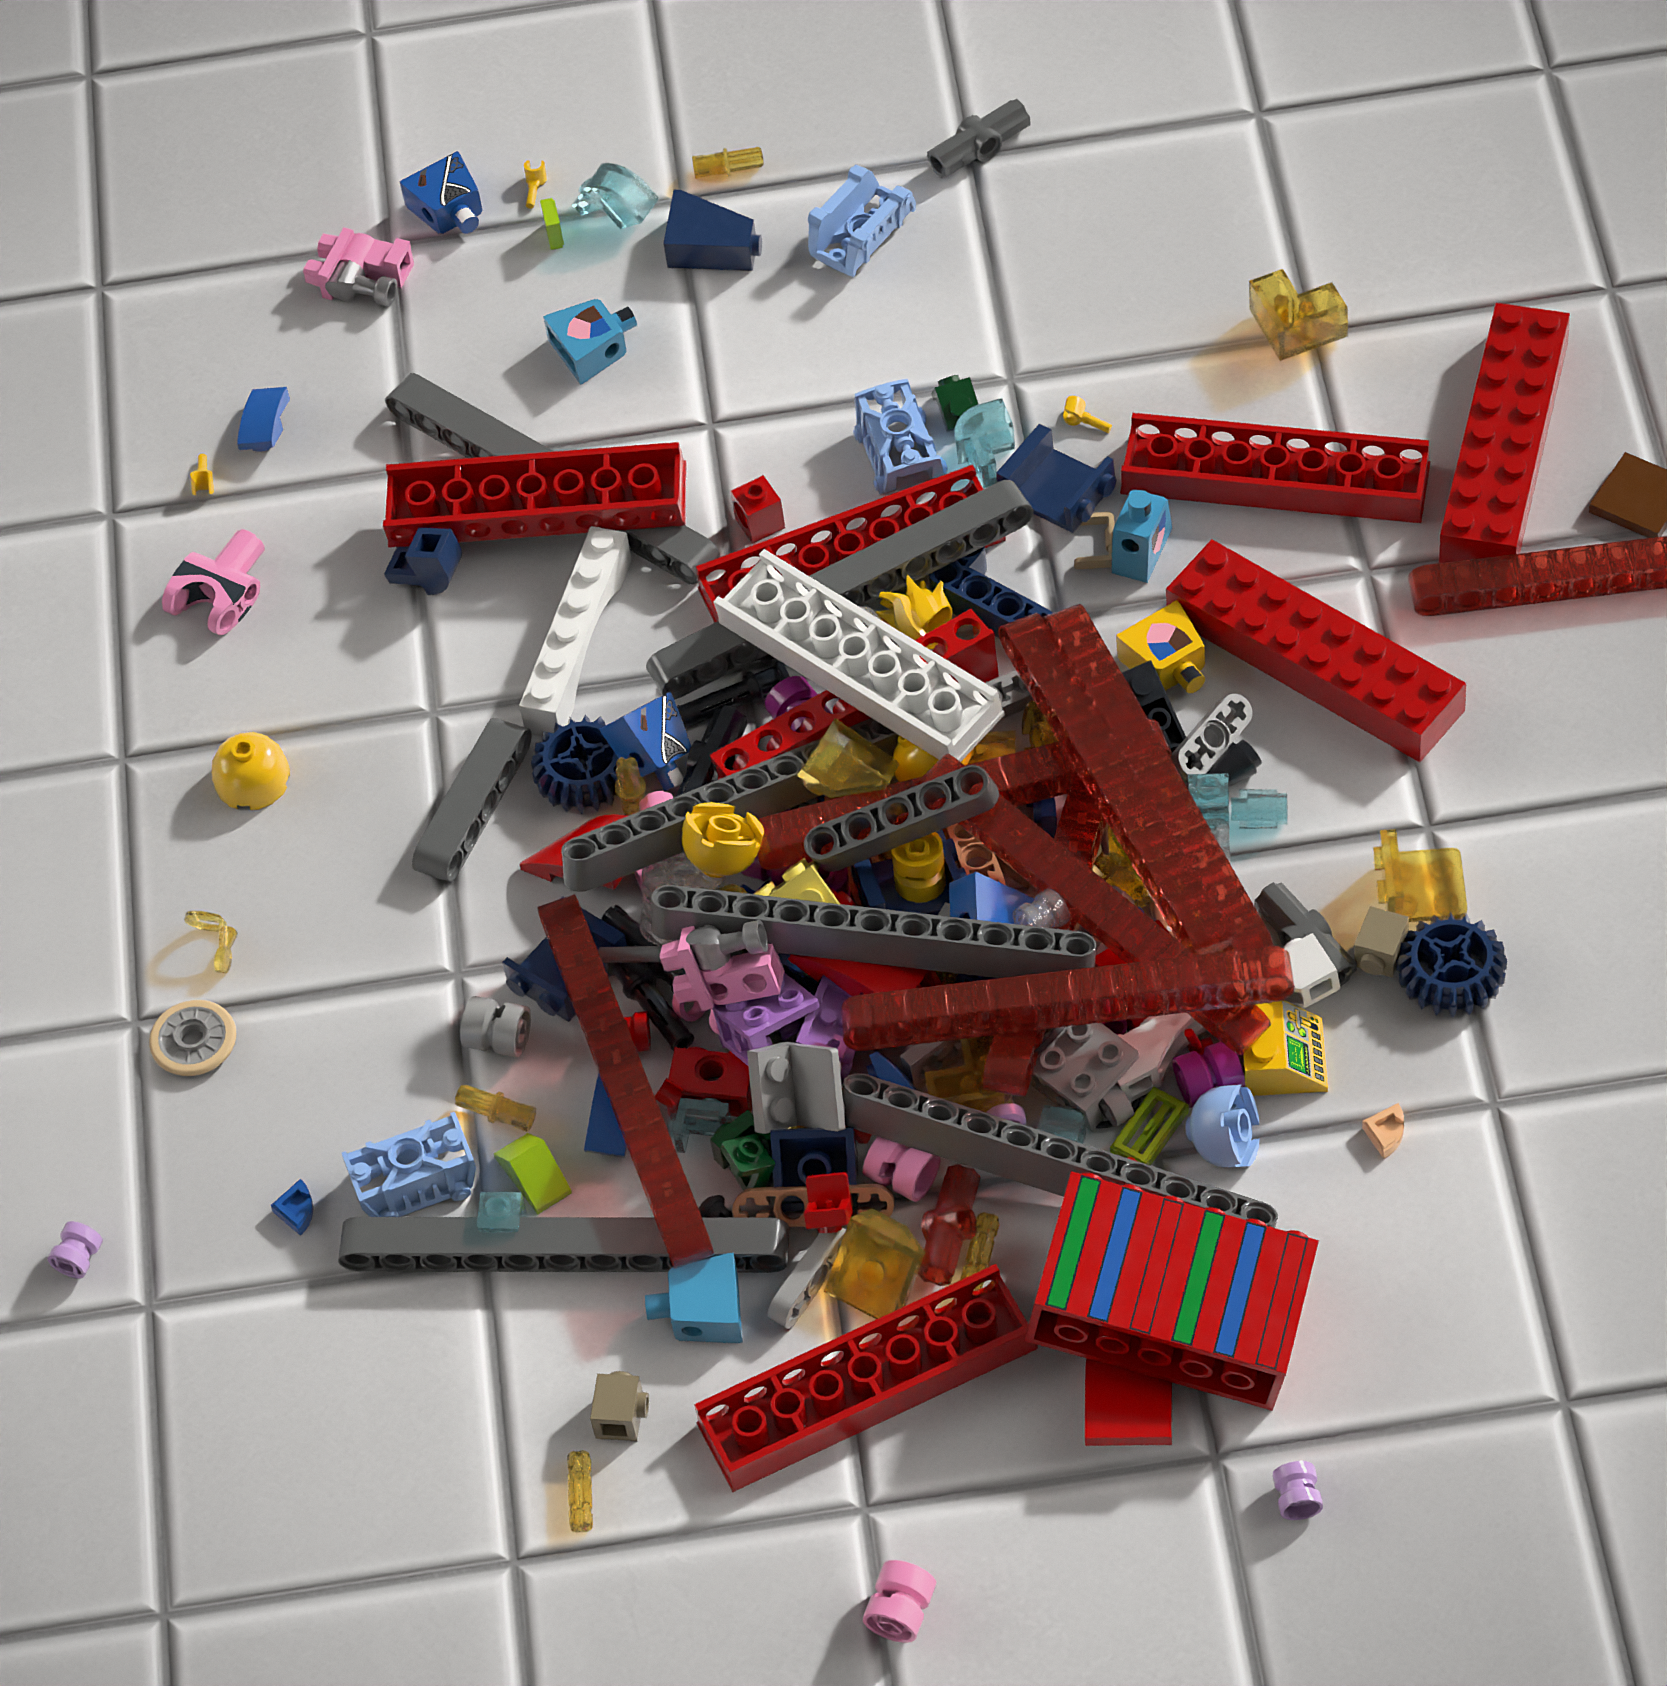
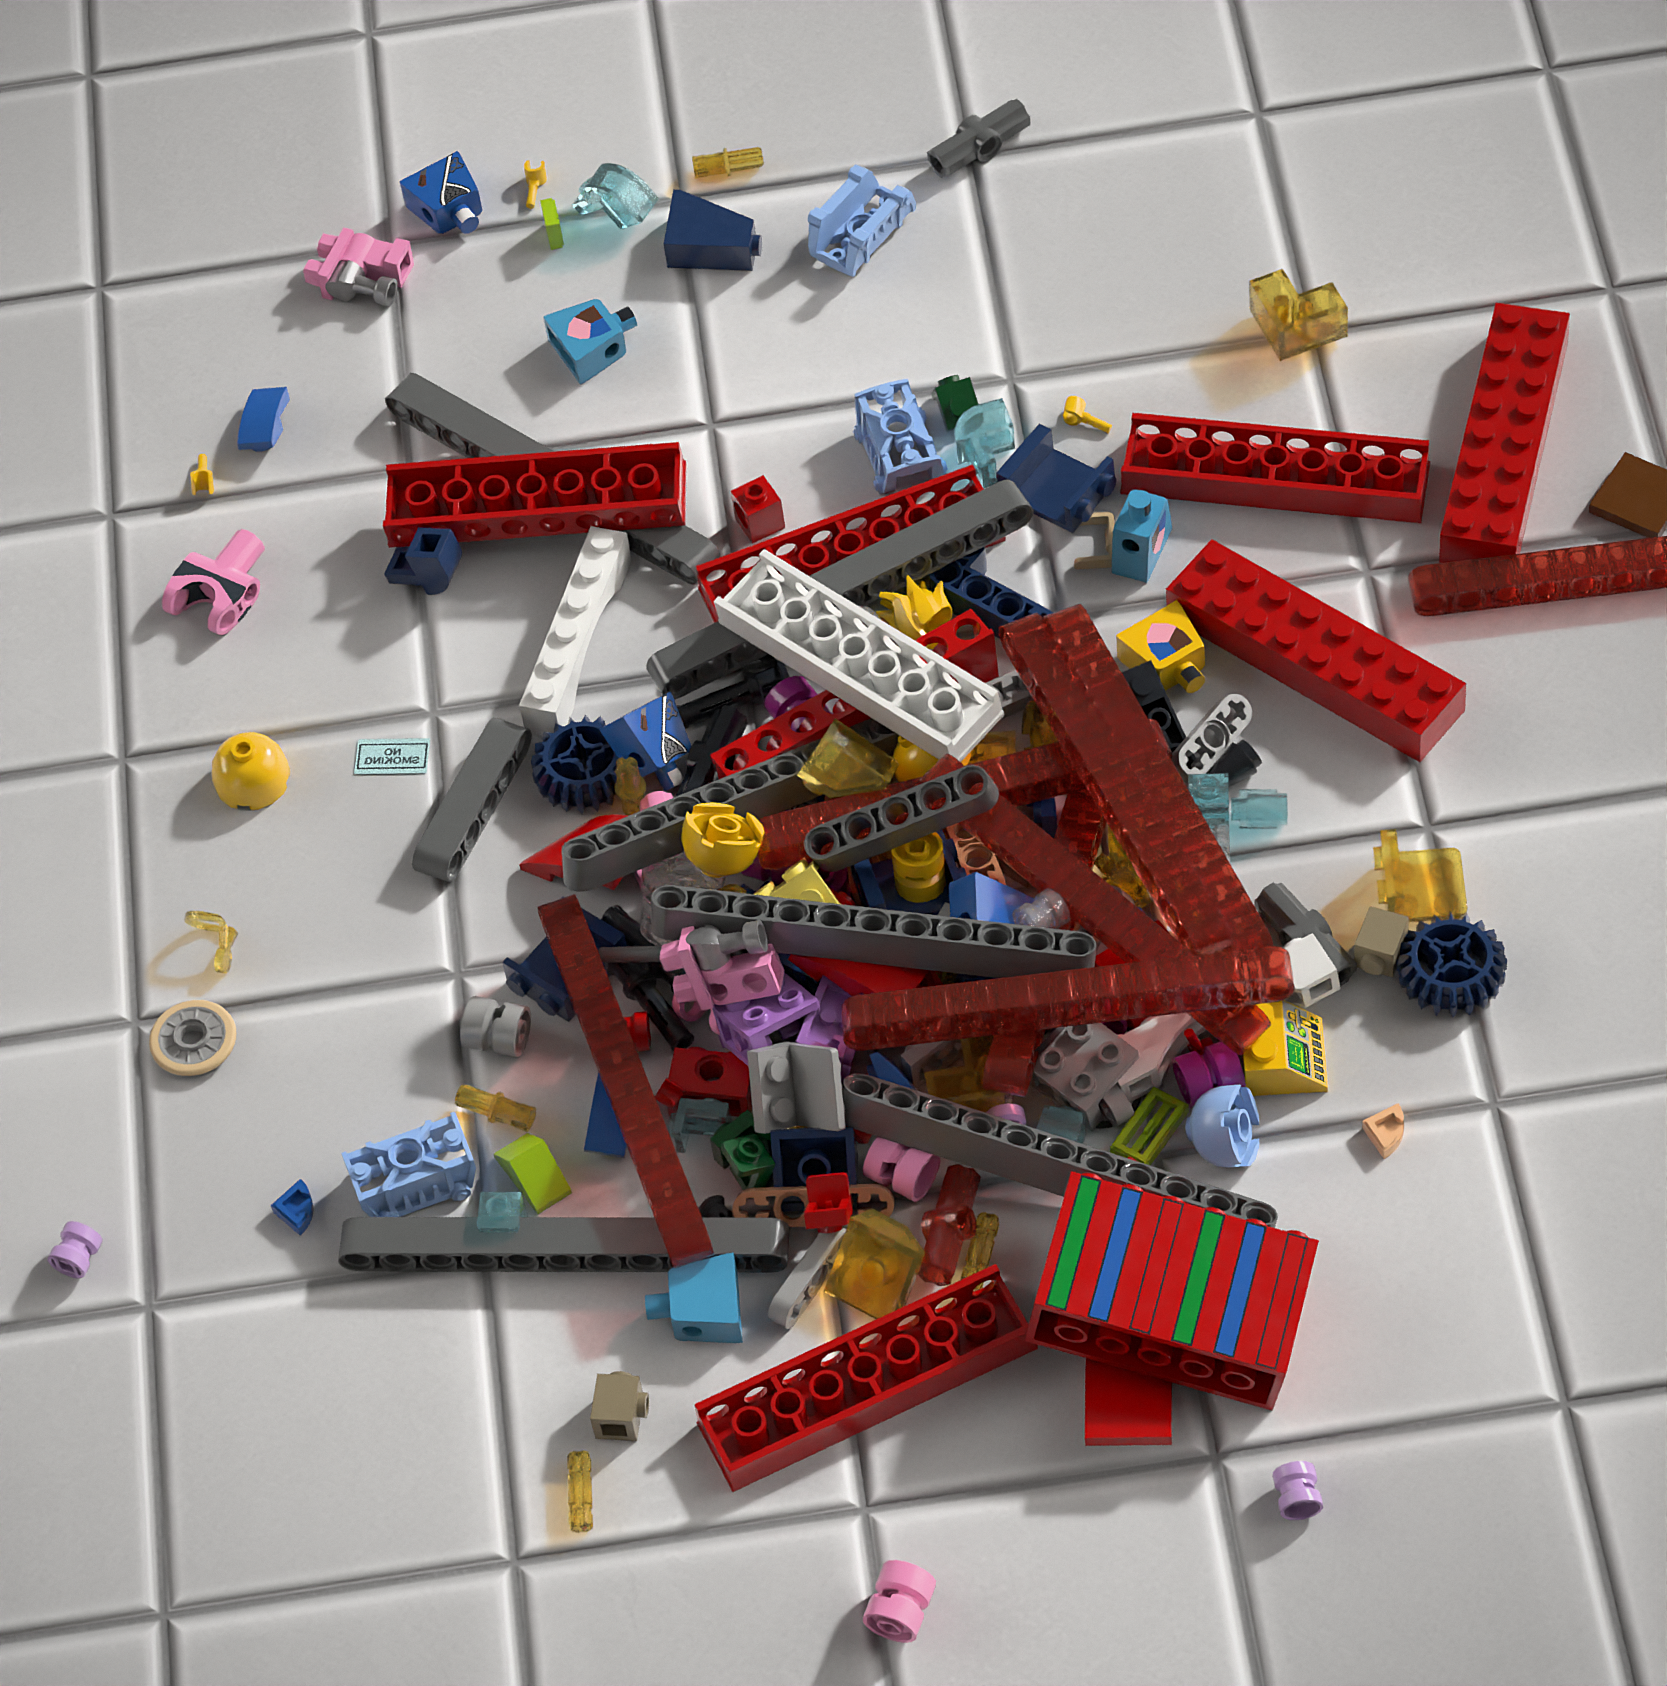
none -> clear light blue sticker [354,738,430,774]

